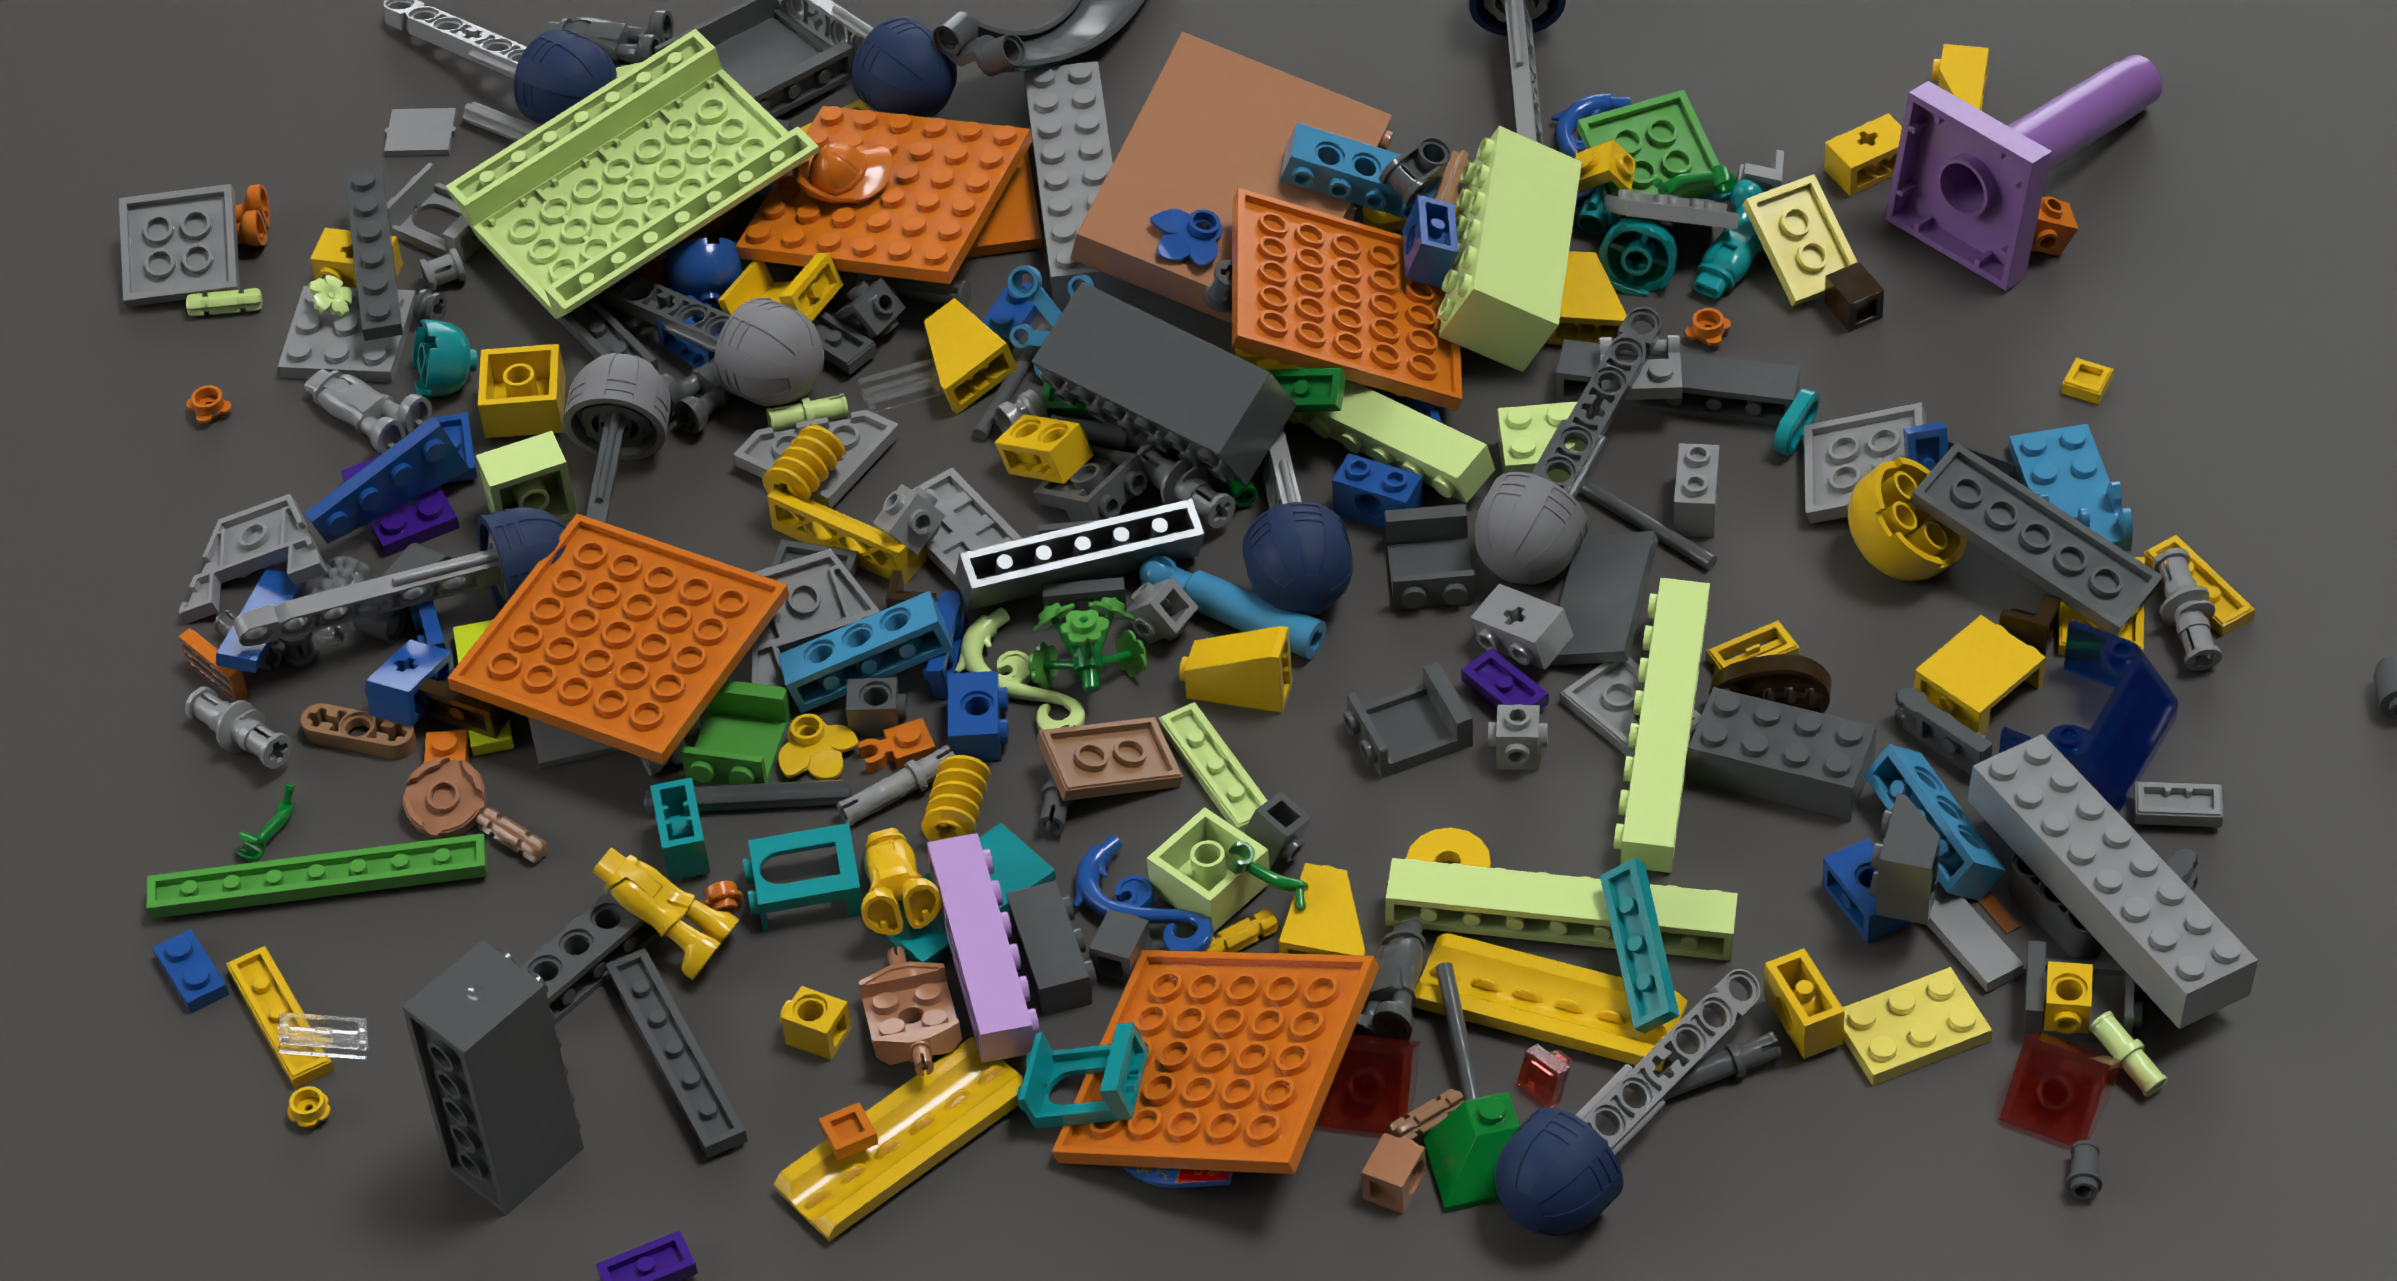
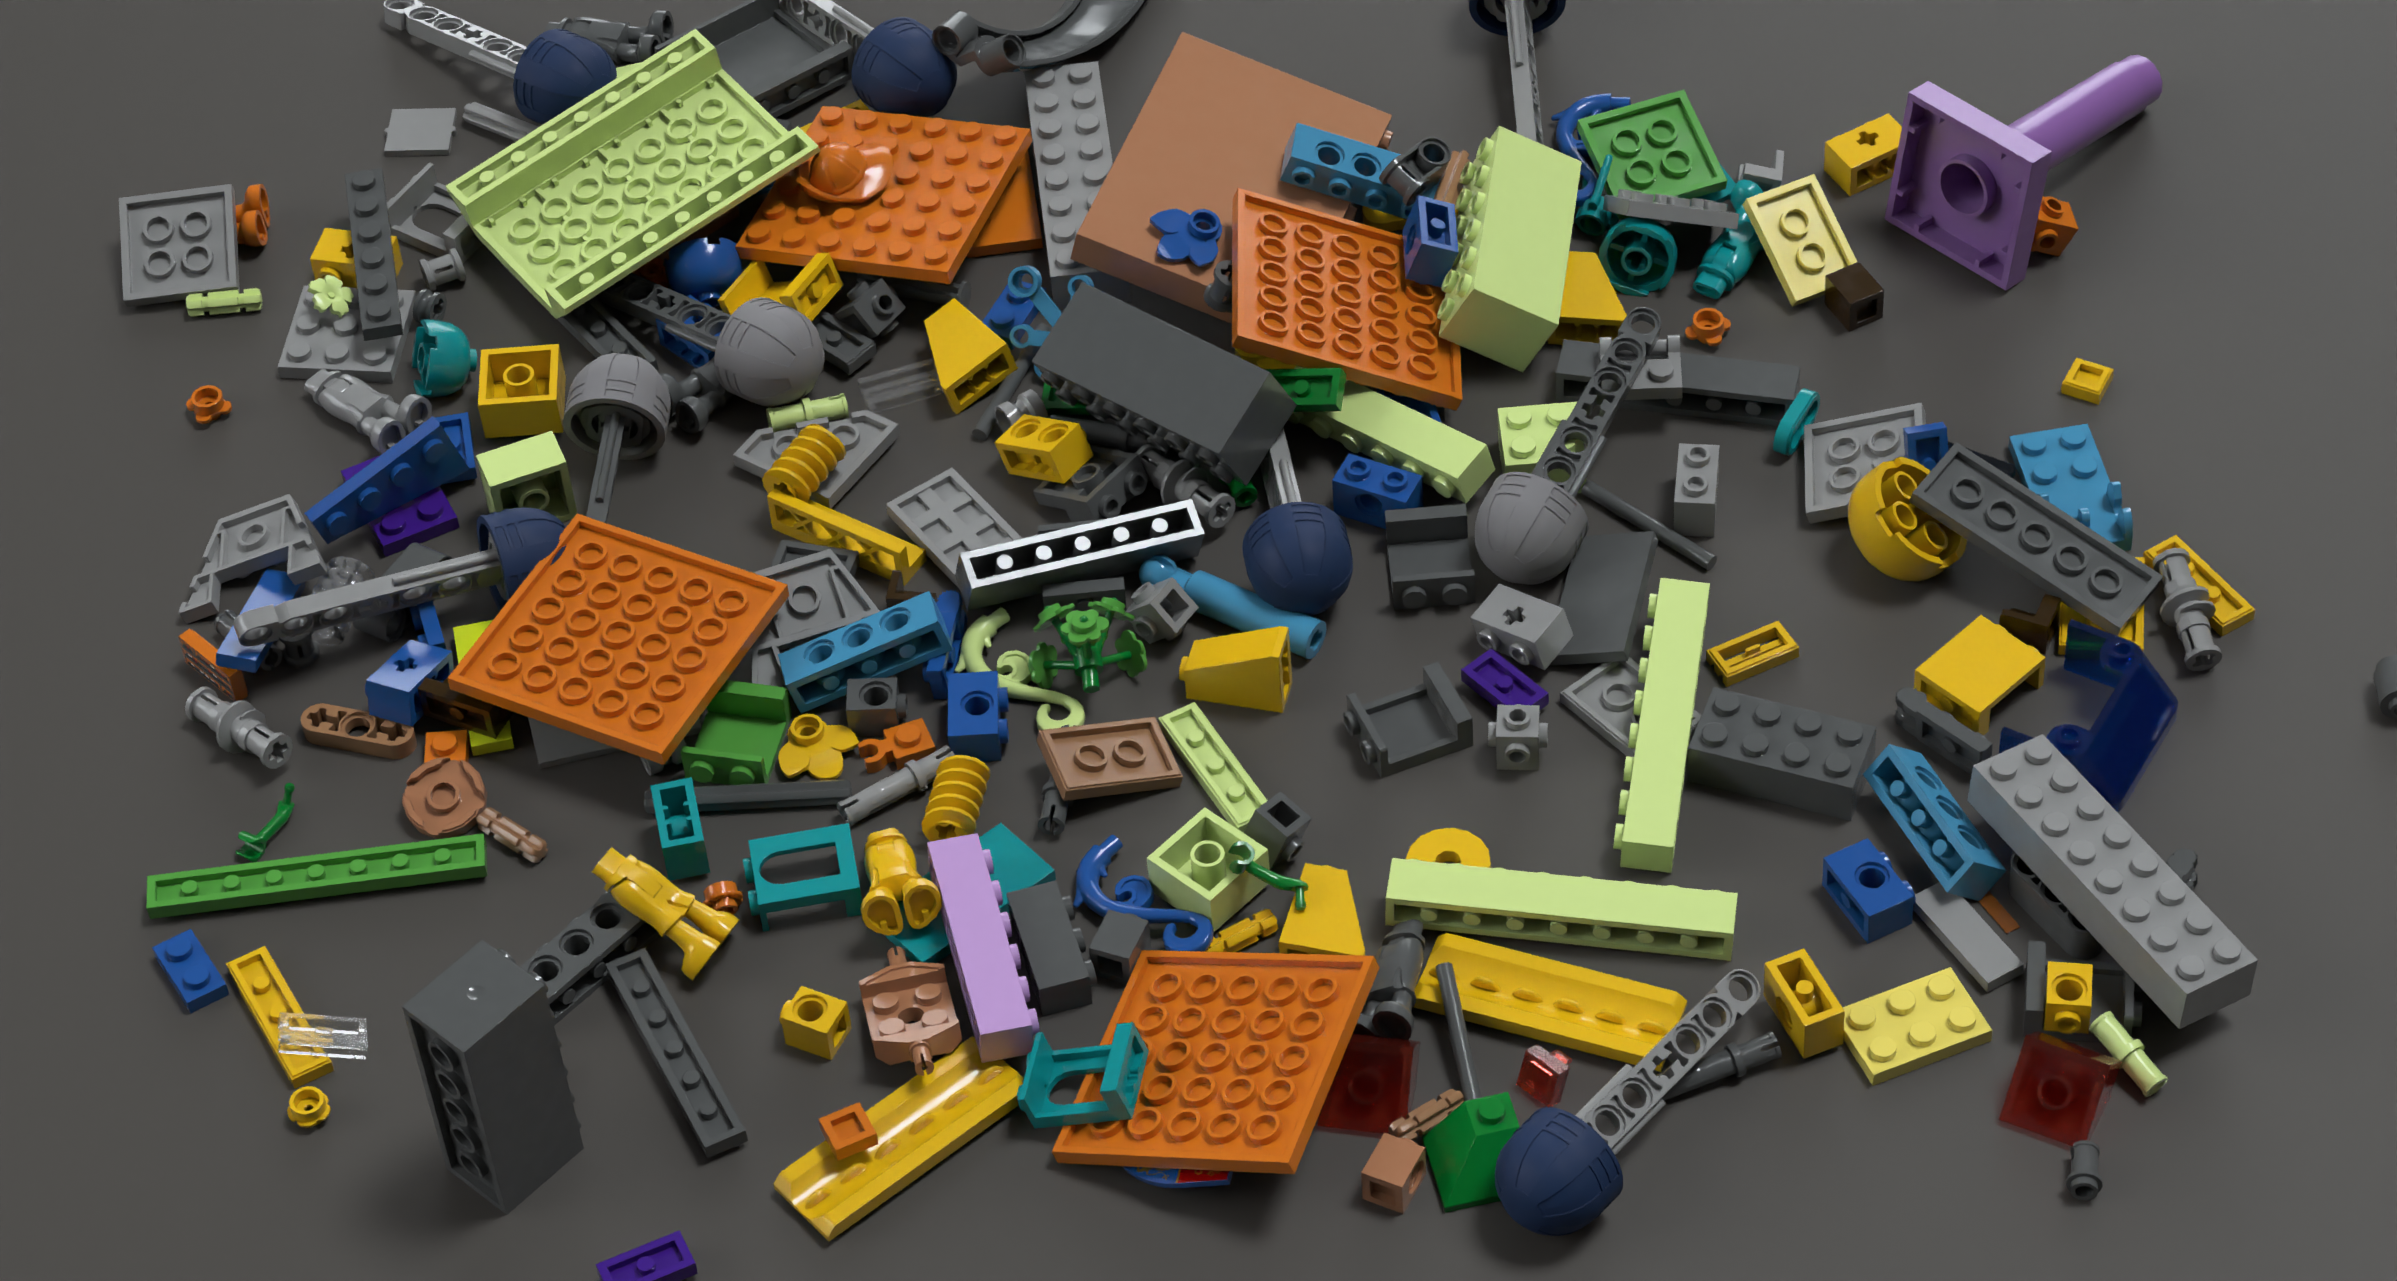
light grey brick [873,484,946,555] -> none
yellow bracket [1575,140,1635,192] -> none
teal plate [1600,858,1680,1034] -> none
green piece [1653,165,1736,195] -> none
dark brown piece [1709,654,1832,713] -> none
dark grey slope [1870,794,1940,925] -> none
yellow slope [1932,44,1989,111] -> none
light grey plate [2134,782,2223,827] -> none

